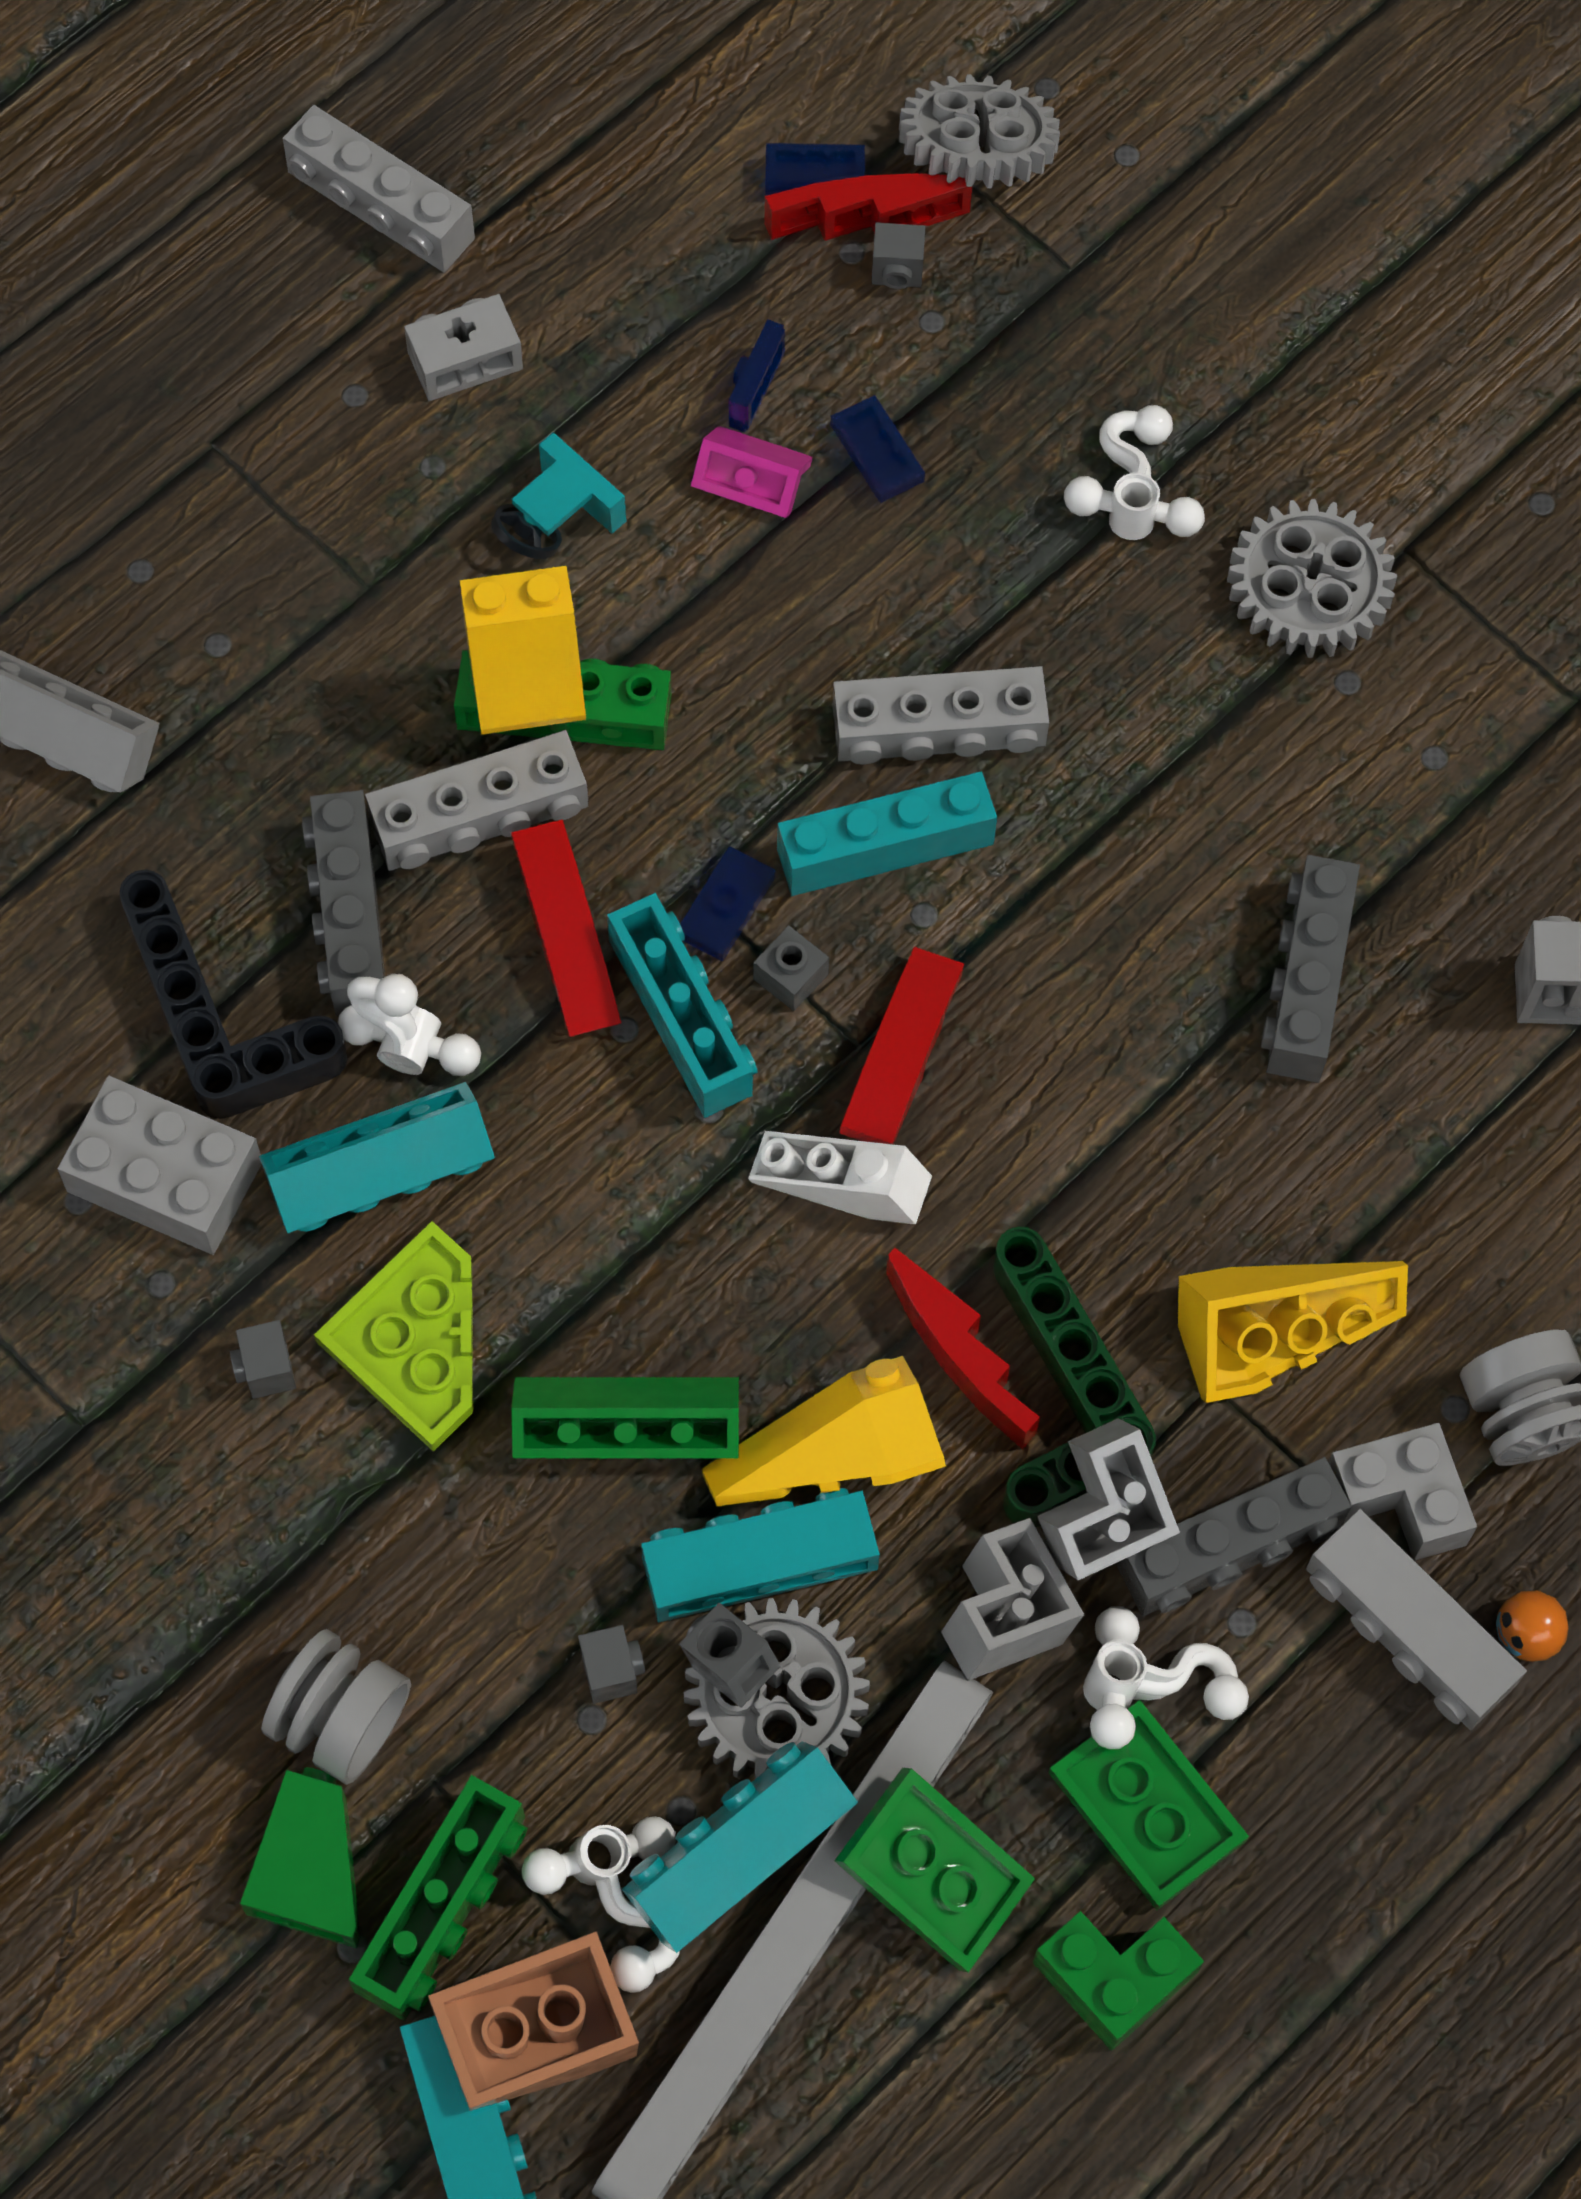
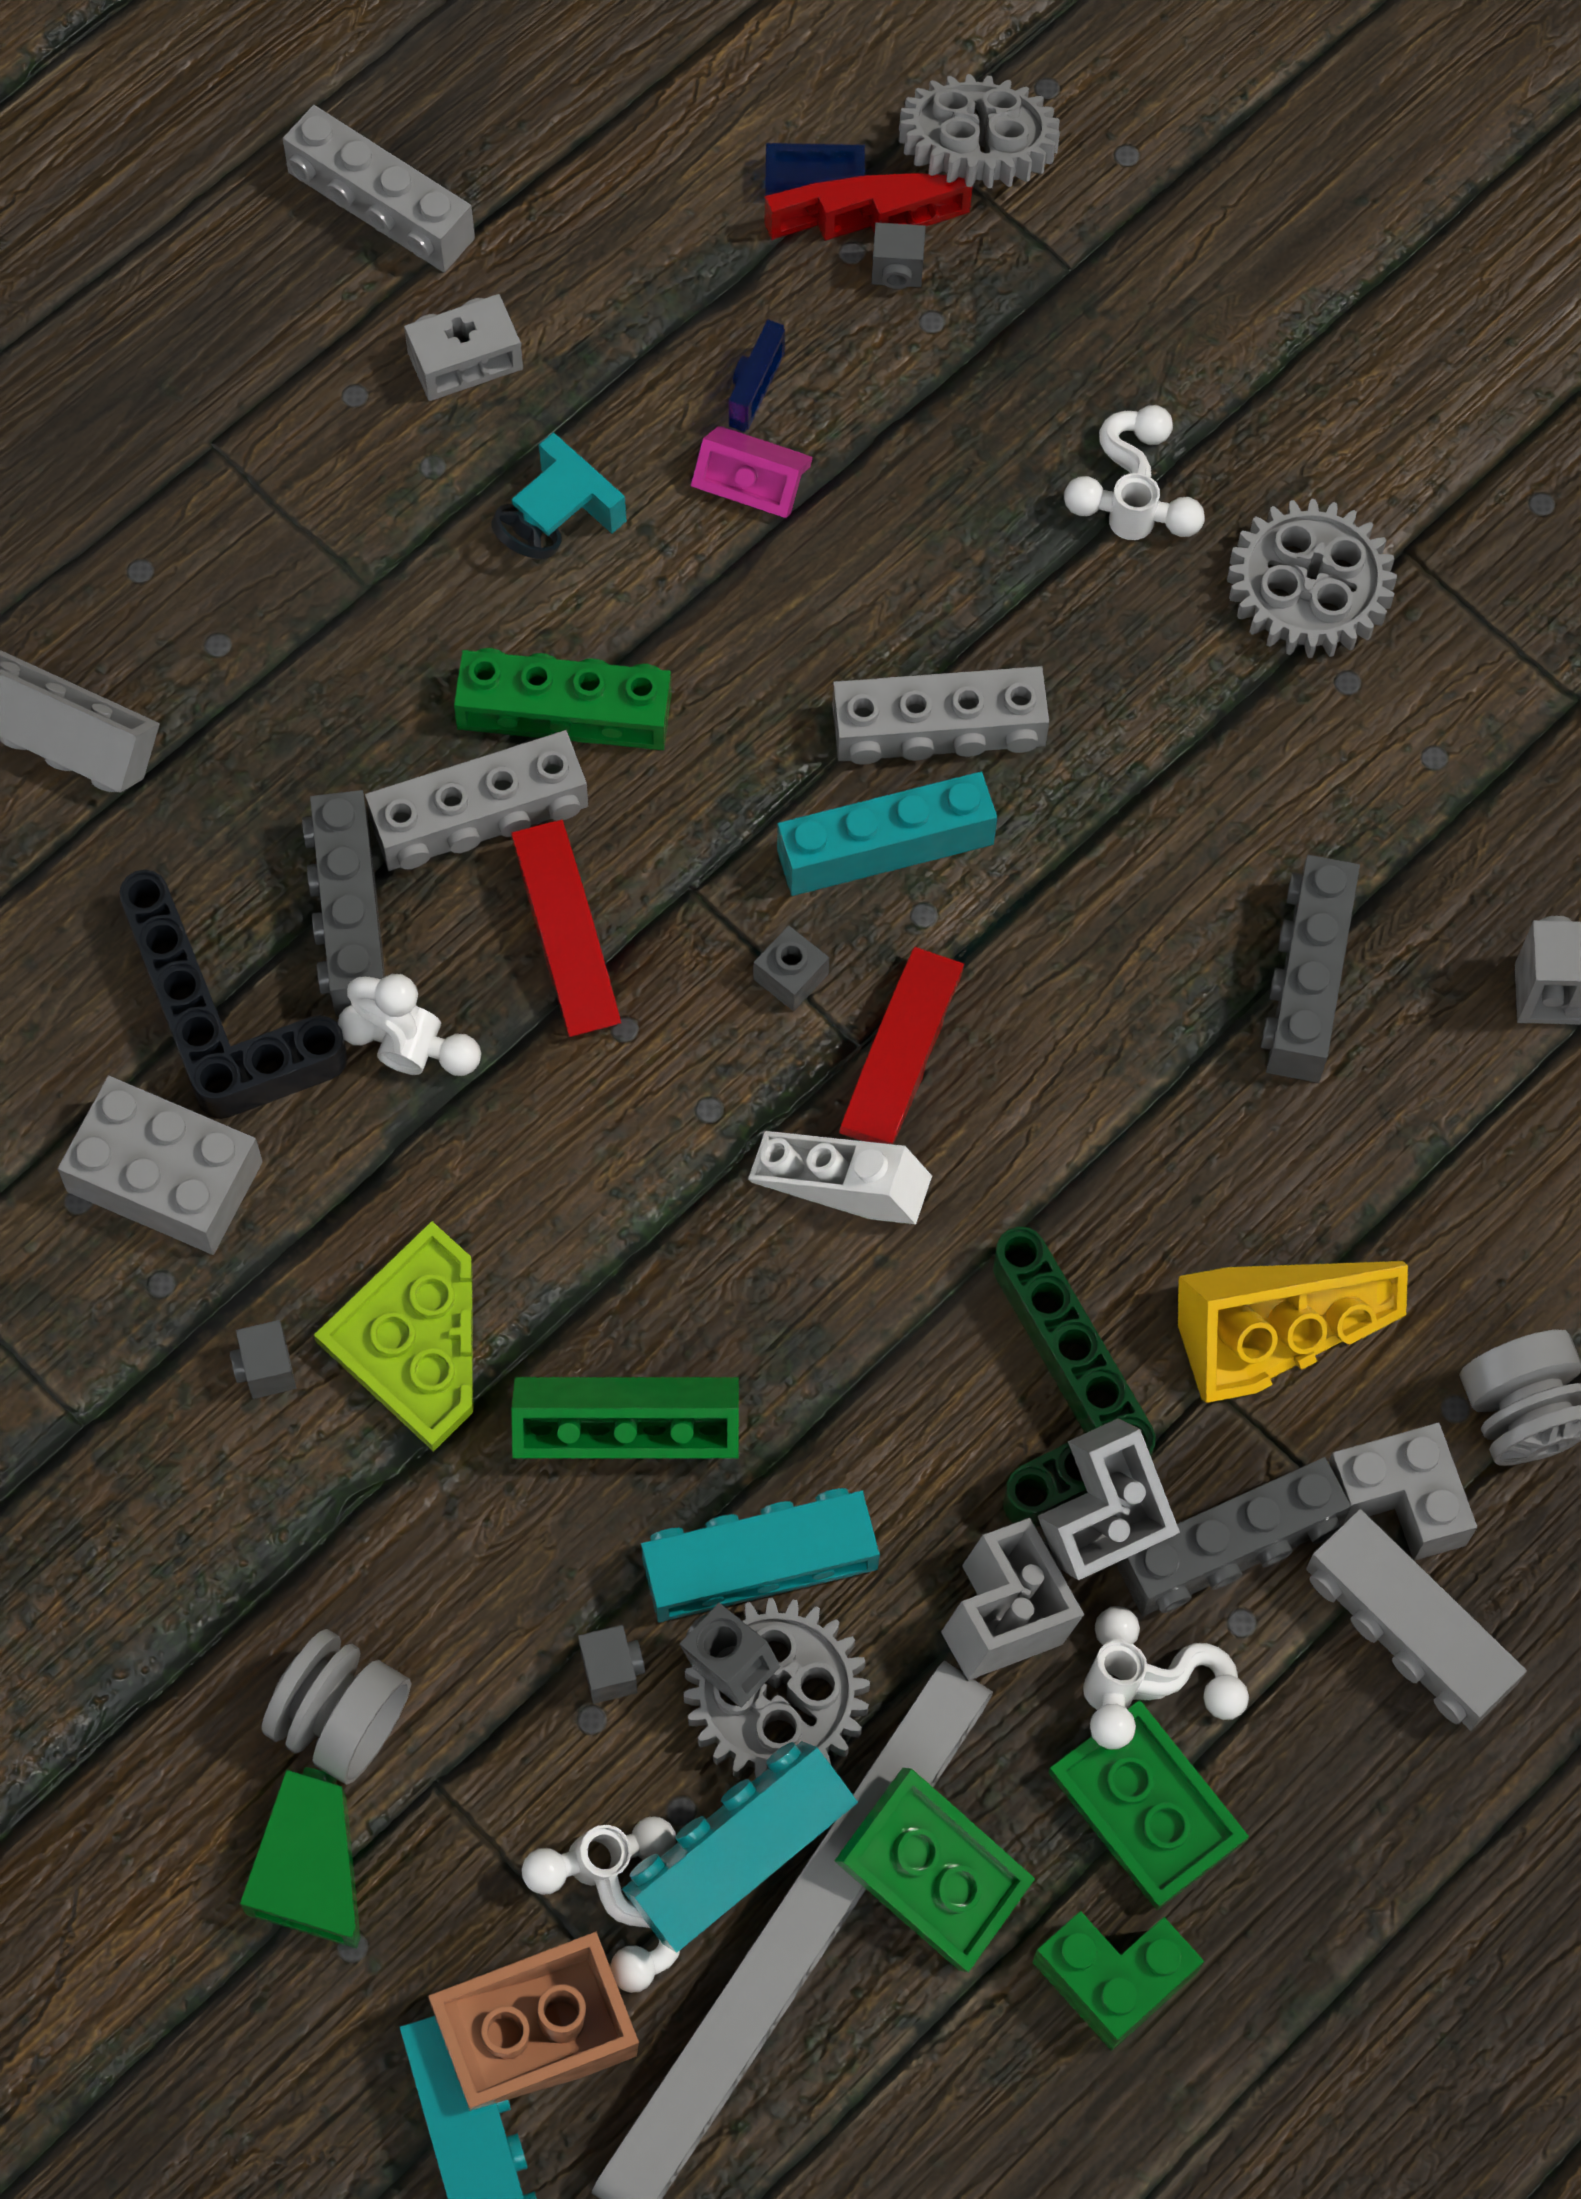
teal brick [259,1082,495,1233] -> none
green brick [349,1775,528,2022] -> none
yellow slope [459,566,586,735] -> none
teal brick [607,893,758,1118] -> none
clear blue plate [680,846,776,962] -> none
yellow wedge [702,1356,946,1506] -> none
clear blue plate [830,395,925,503] -> none
red slope [886,1248,1040,1450] -> none
orange piece [1496,1591,1569,1662] -> none

